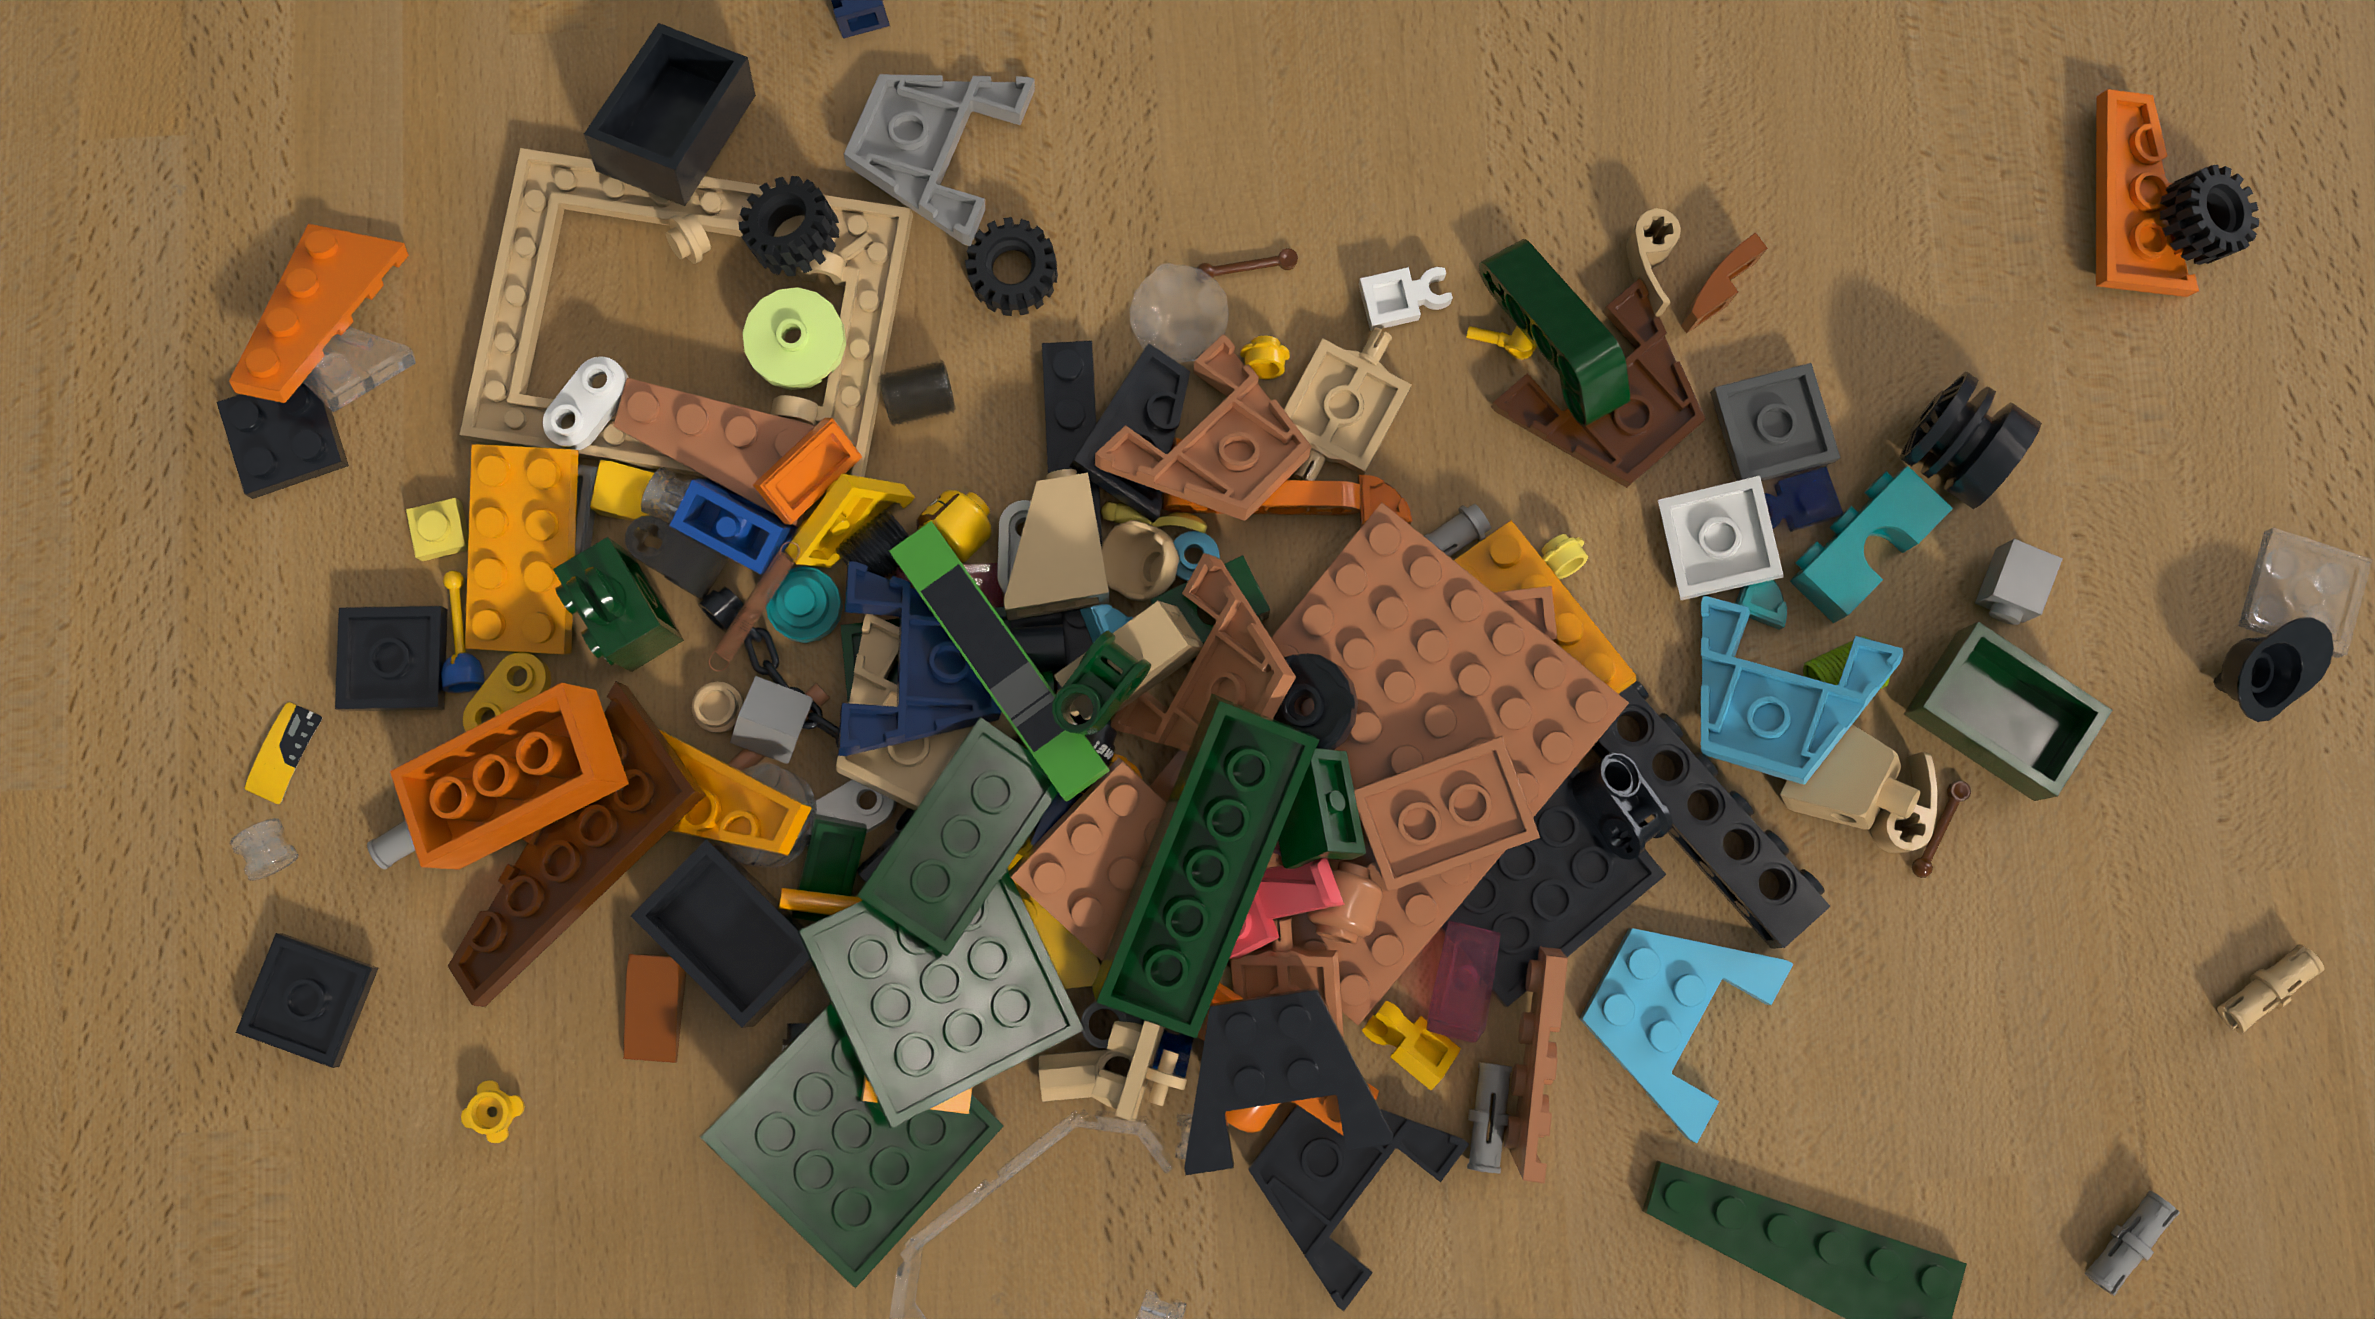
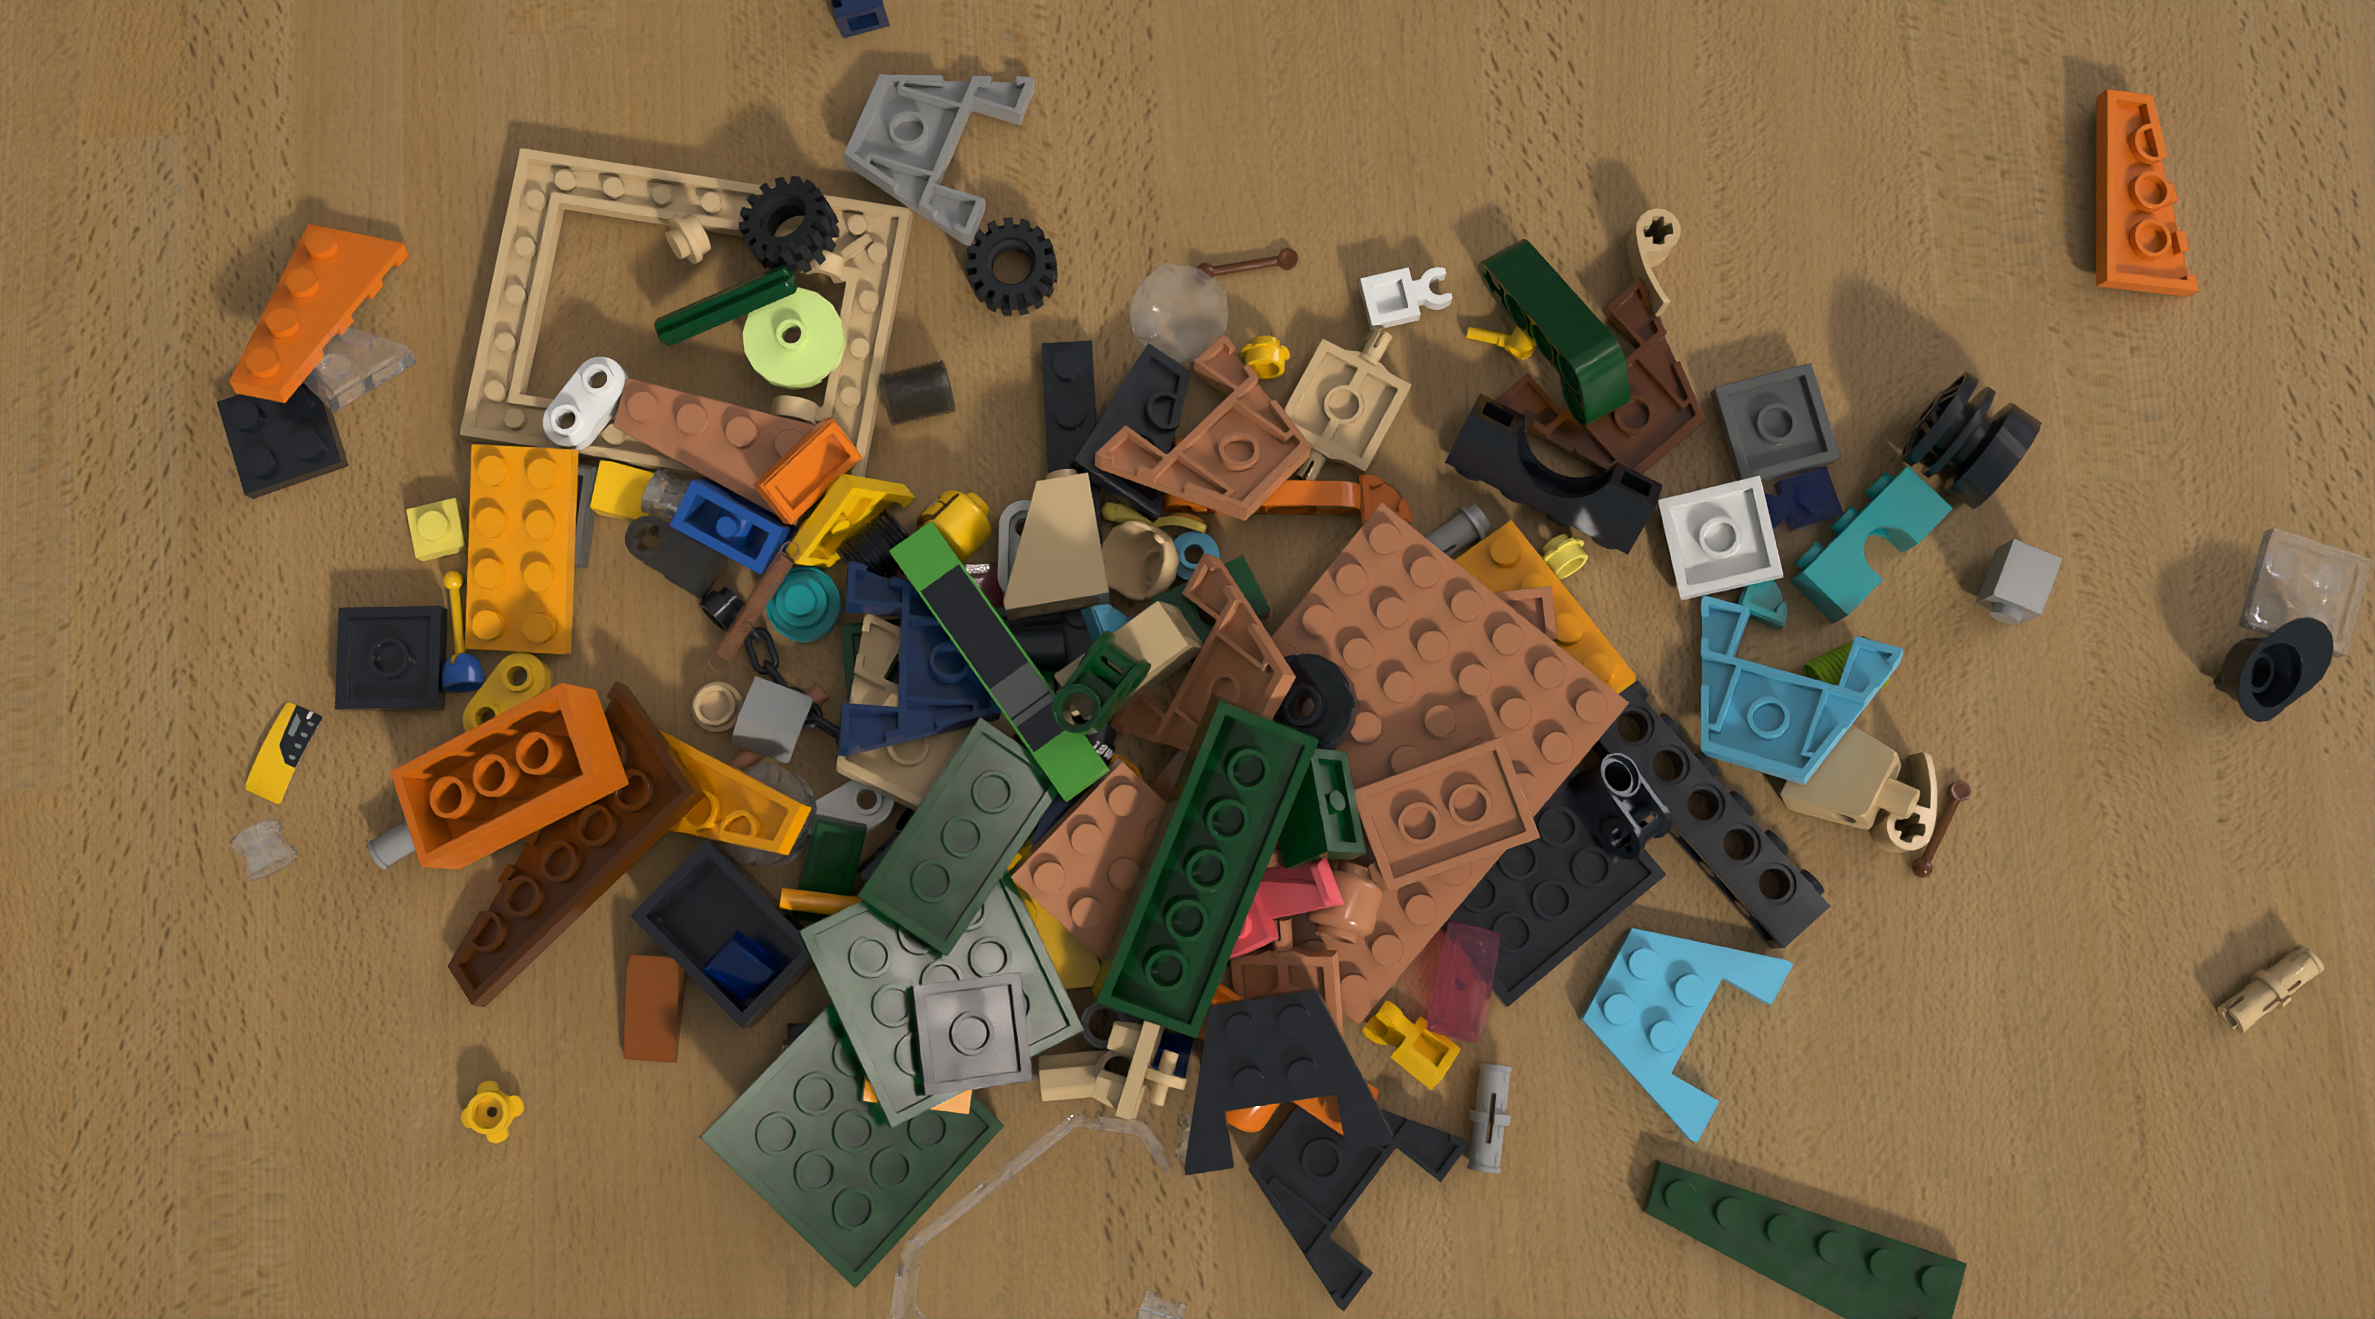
black plate [235,933,379,1068] -> none
dark green brick [553,537,684,672] -> none
black piece [584,23,756,206] -> none
nougat wing [1504,946,1568,1183] -> none
dark orange slope [1681,232,1768,334] -> none
piece [1904,622,2113,801] -> none
light grey pin [2084,1190,2180,1296] -> none
black tyre [2159,165,2259,265] -> none
none -> dark green axle [654,265,797,346]
none -> clear blue tile [702,930,780,1002]
none -> plate [910,972,1033,1096]
none -> black arch [1445,393,1663,555]

